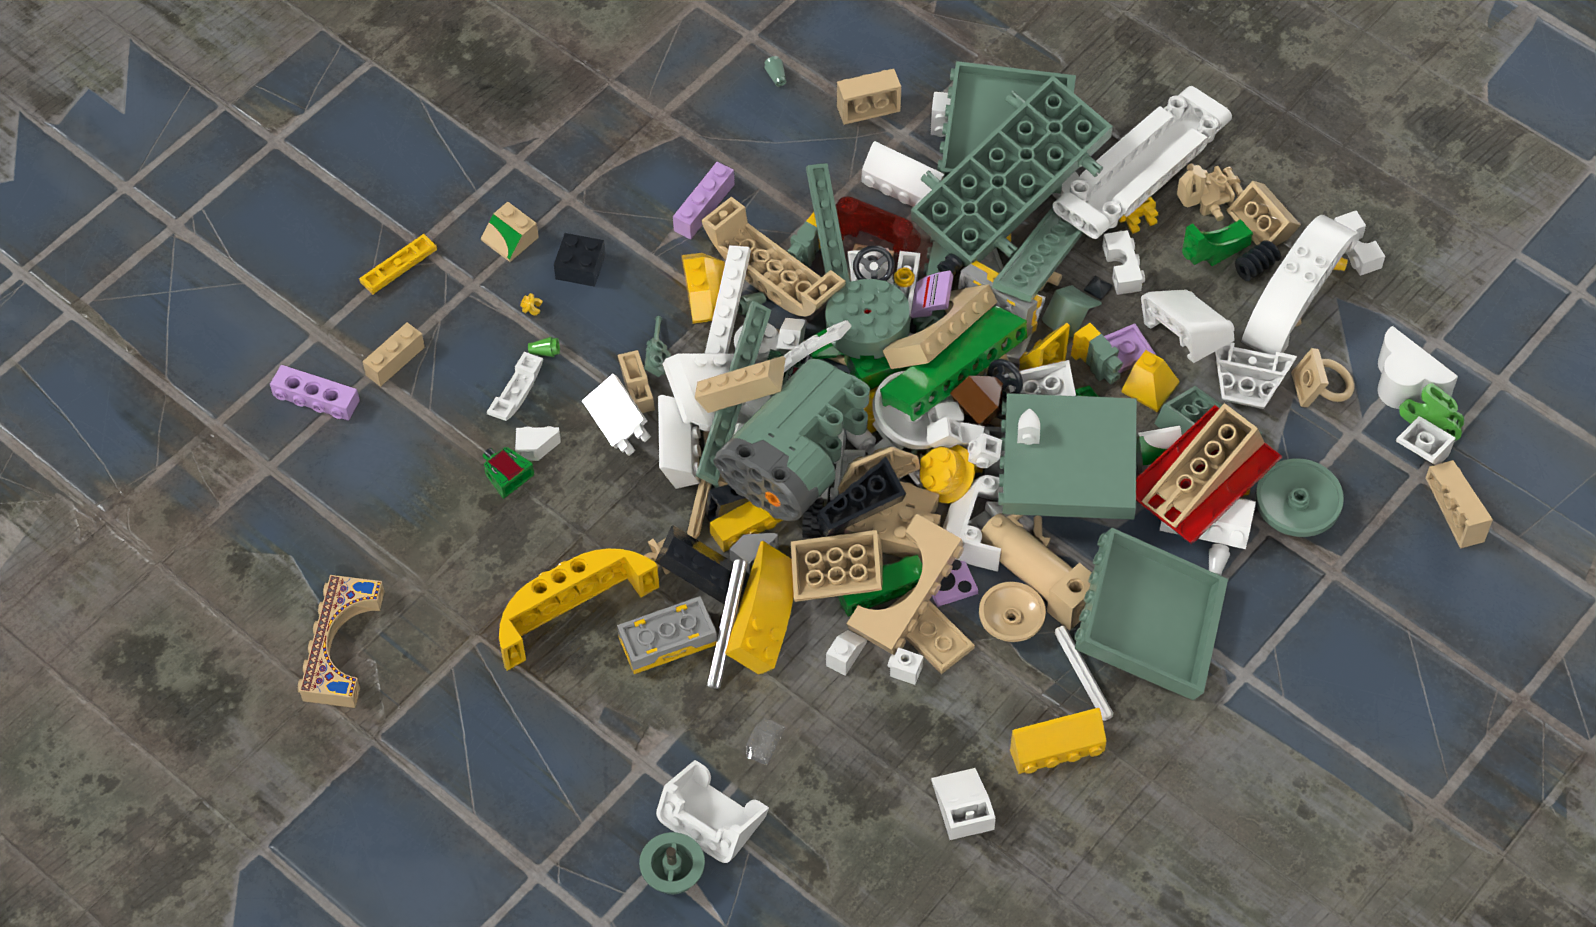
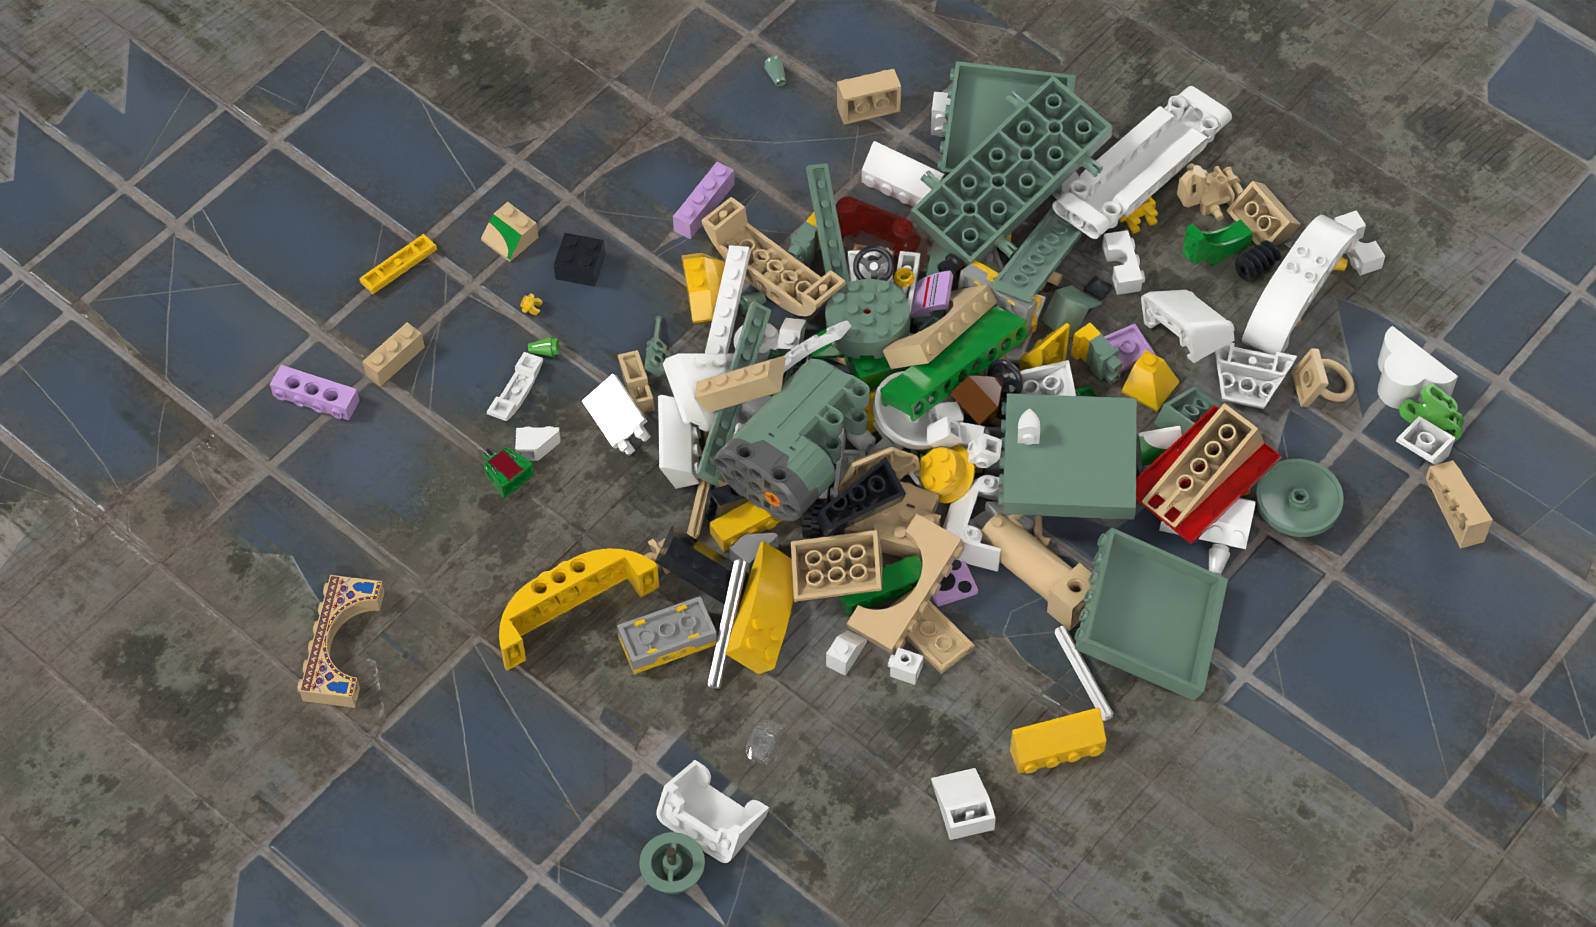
tan dish [979,582,1046,642] -> none

